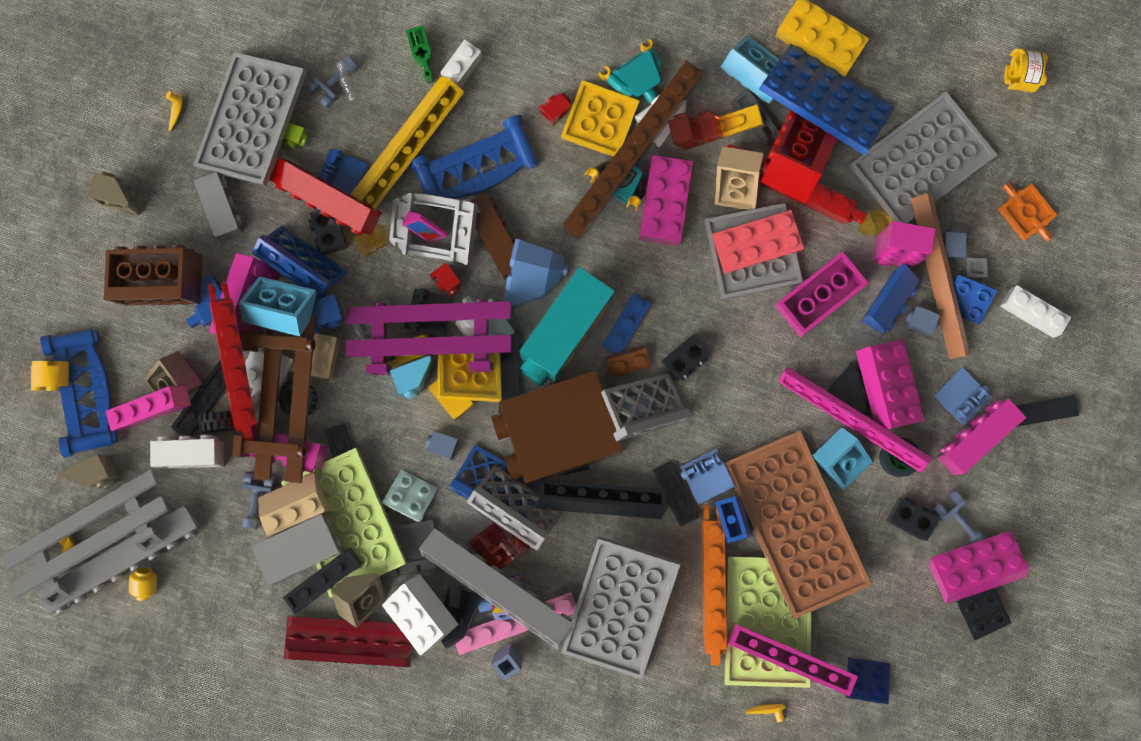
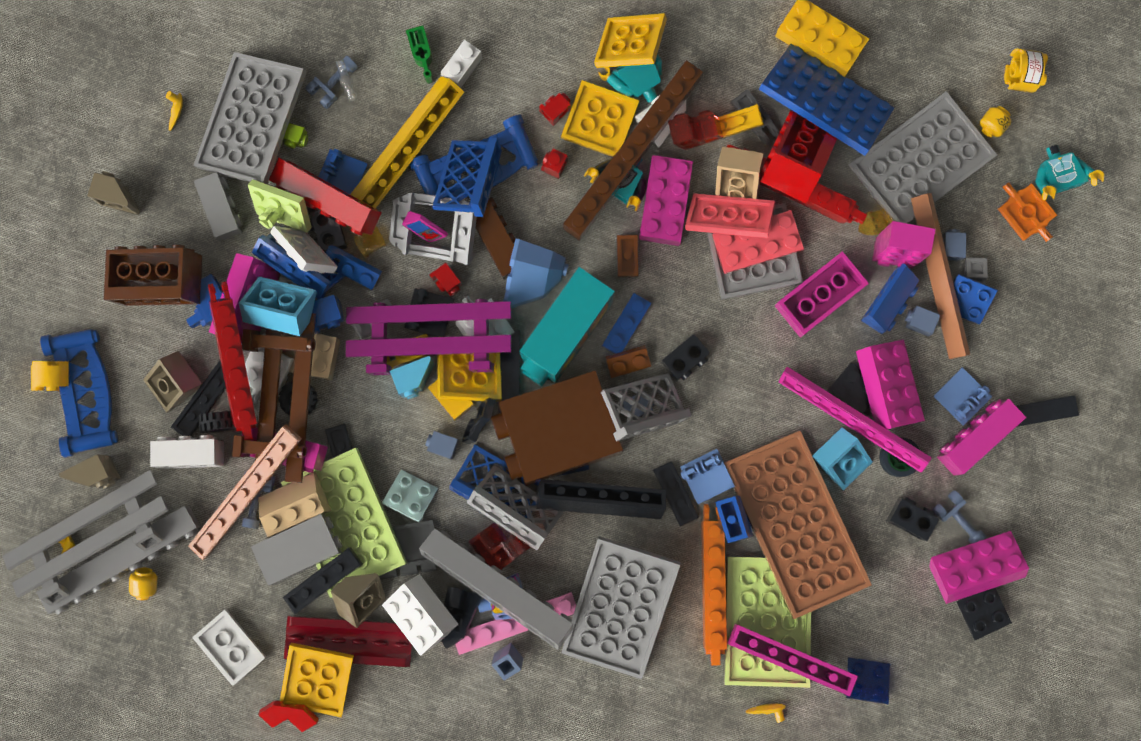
dark pink brick [106,385,191,431] -> none
medium azure slope [721,35,779,104] -> none
white brick [1000,285,1071,338] -> none
none -> tile [188,424,302,560]
none -> white plate [192,609,267,686]
none -> yellowish green plate [248,179,312,233]
none -> red tile [258,700,319,732]
none -> white plate [270,226,338,273]
none -> yellow plate [280,643,354,717]
none -> blue plate [326,245,382,290]
none -> blue fence [432,137,502,217]
none -> black tile [462,398,496,444]
none -> red brick [541,148,568,179]
none -> yellow plate [594,13,667,68]
none -> dark orange plate [617,235,639,277]
none -> coral plate [685,193,775,238]
none -> yellow head [980,106,1011,138]
none -> teal torso [1035,145,1104,200]

